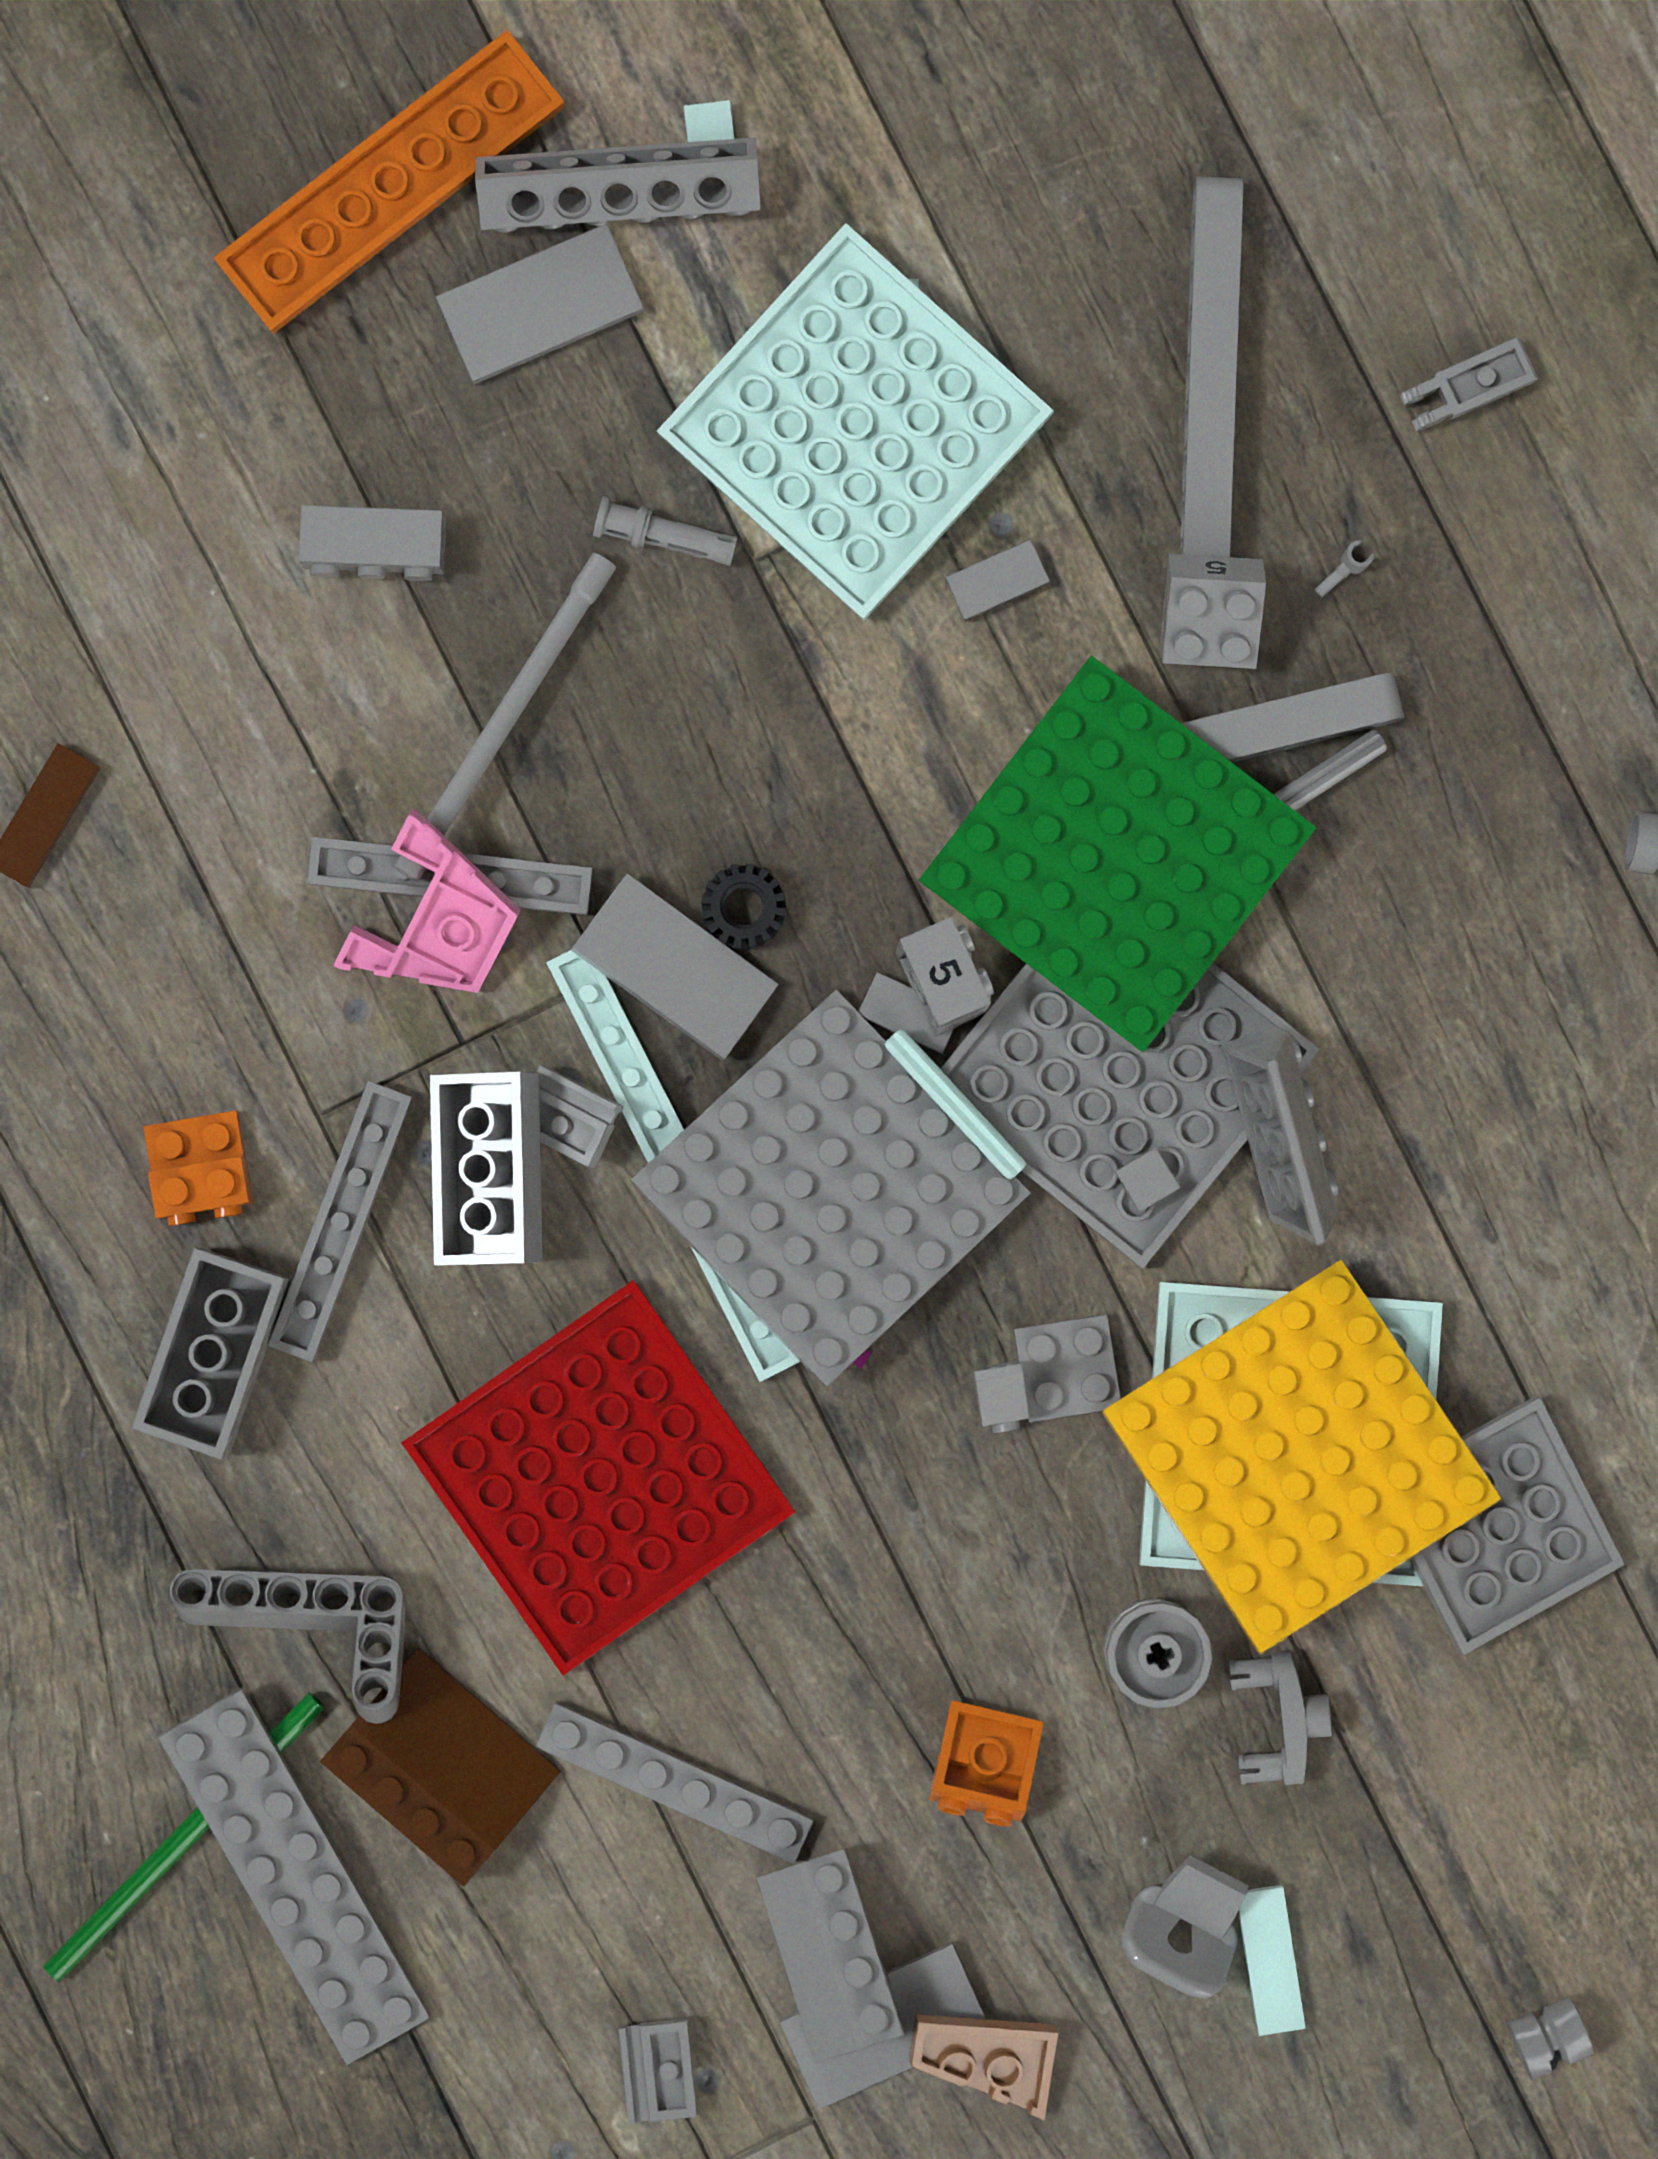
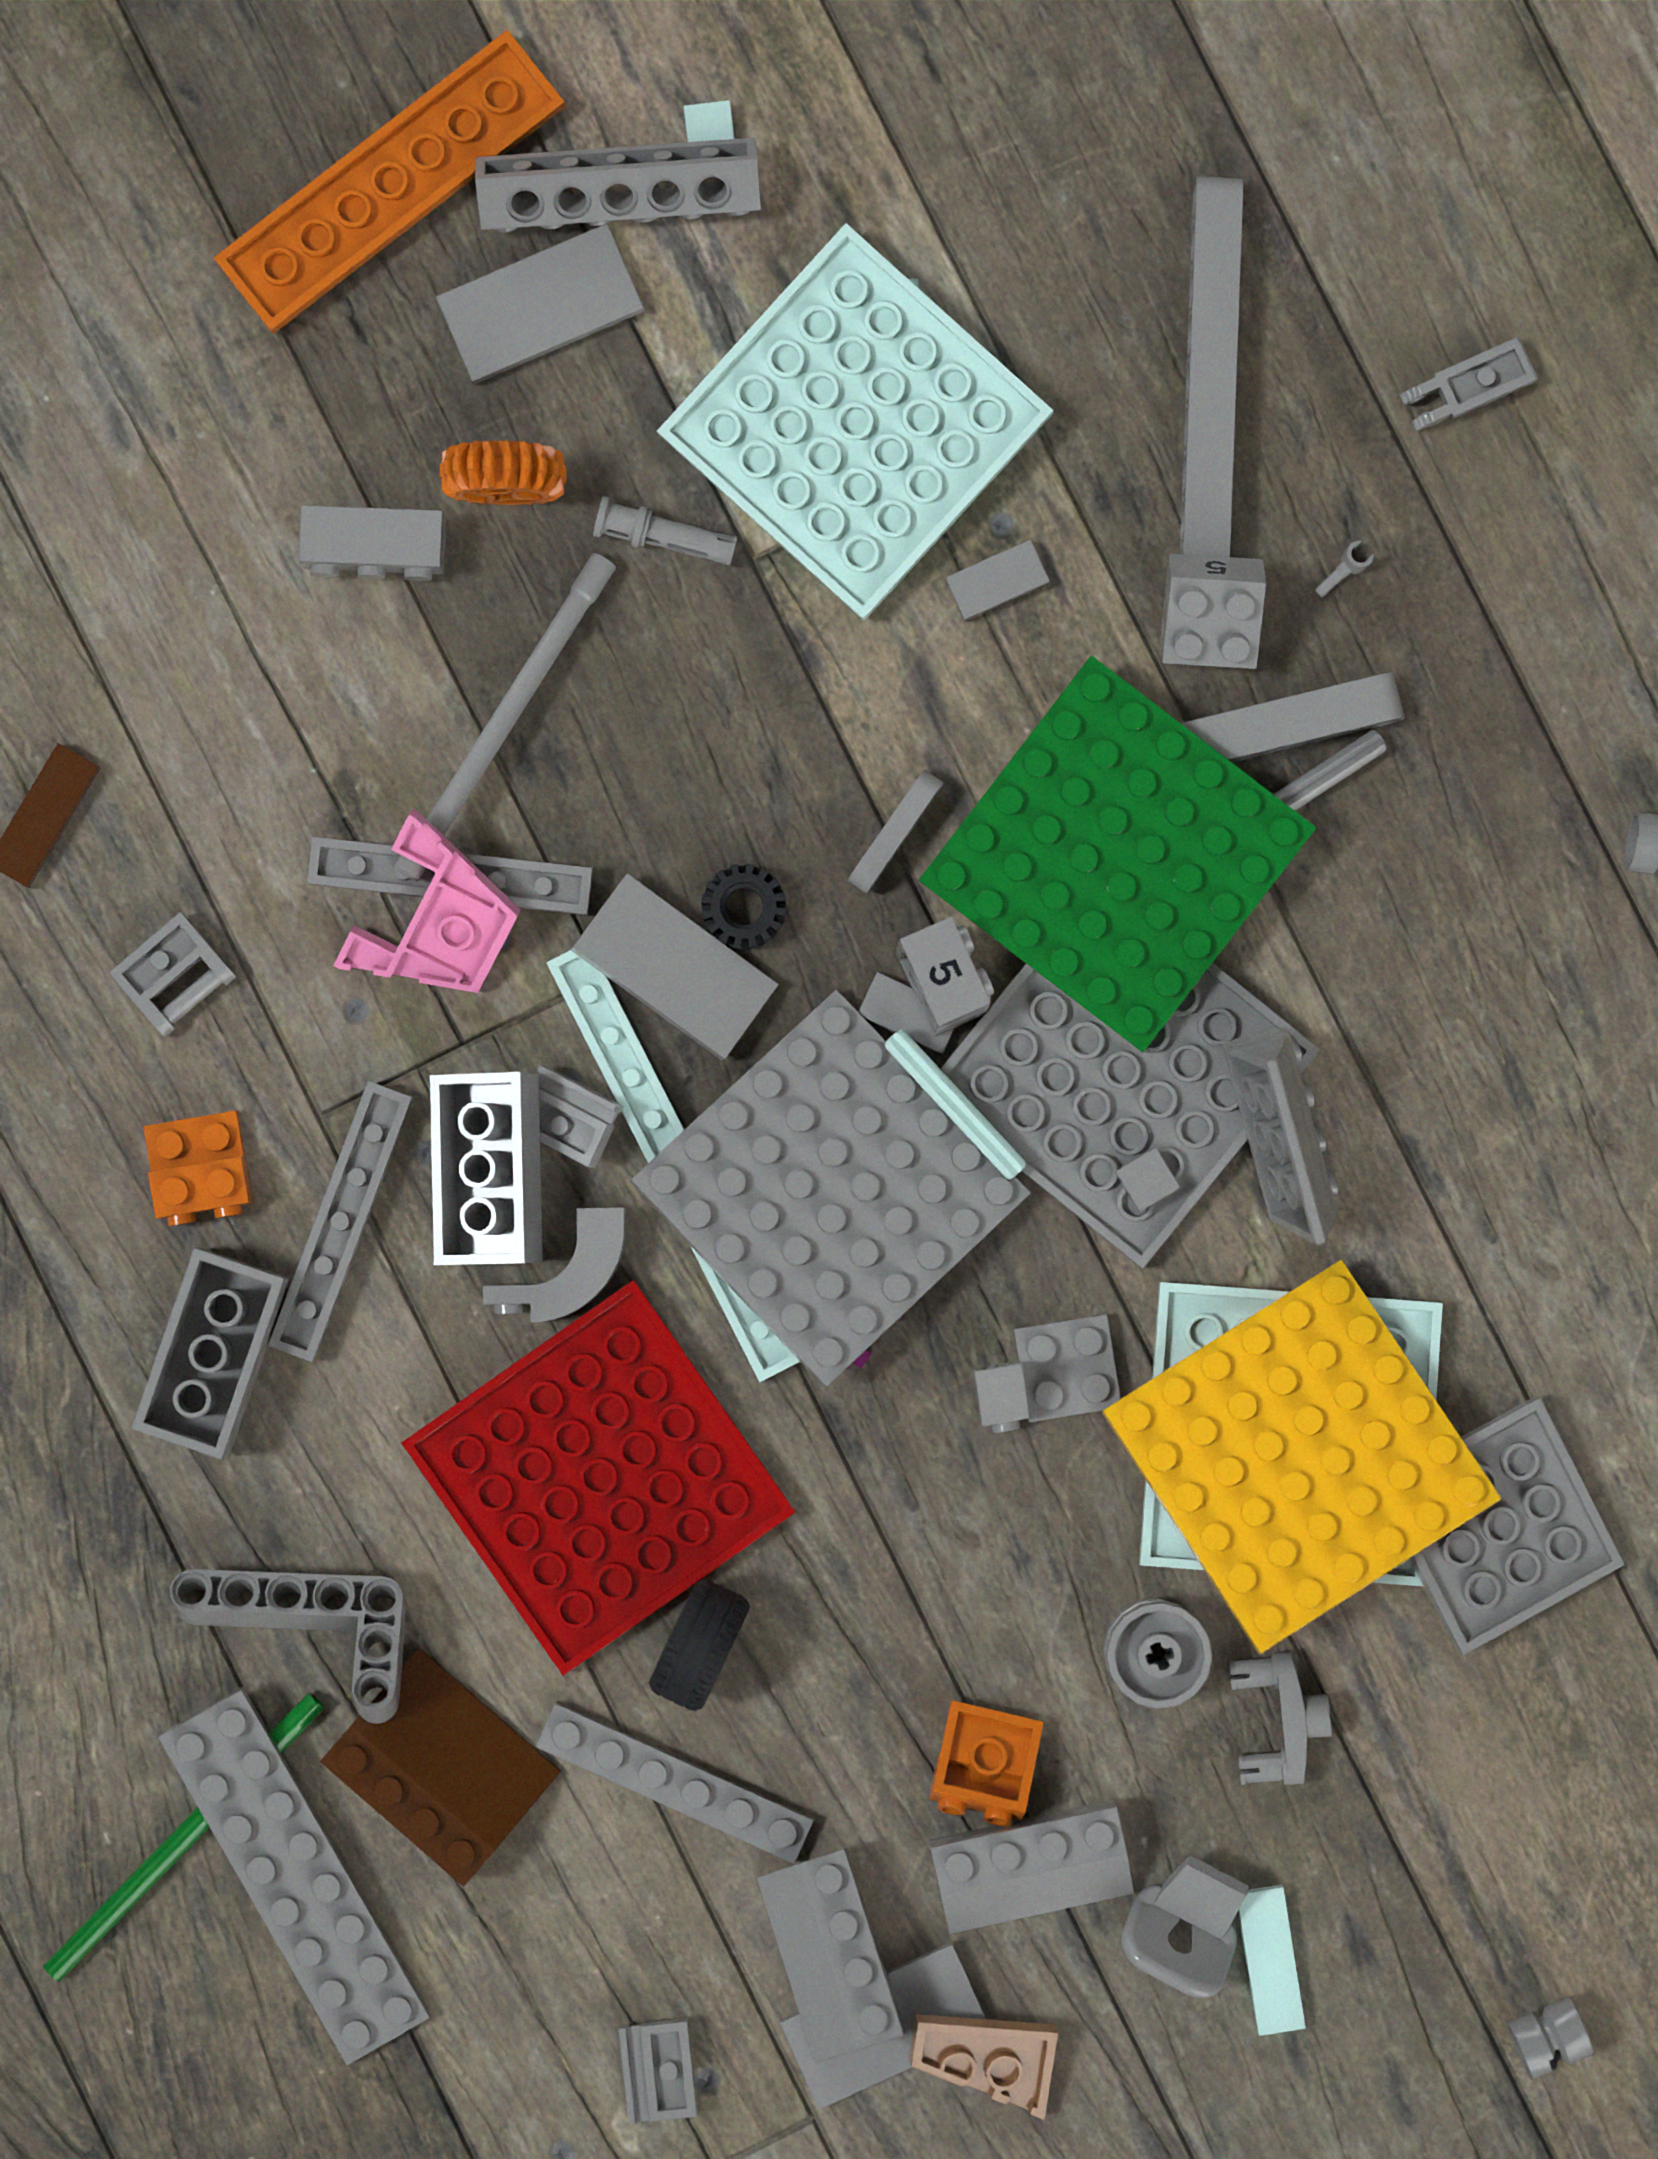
none -> light grey plate [109,912,237,1038]
none -> orange gear [439,440,567,506]
none -> light grey arch [483,1207,626,1323]
none -> black tyre [649,1579,750,1711]
none -> light grey beam [848,769,944,894]
none -> light grey slope [929,1799,1134,1934]

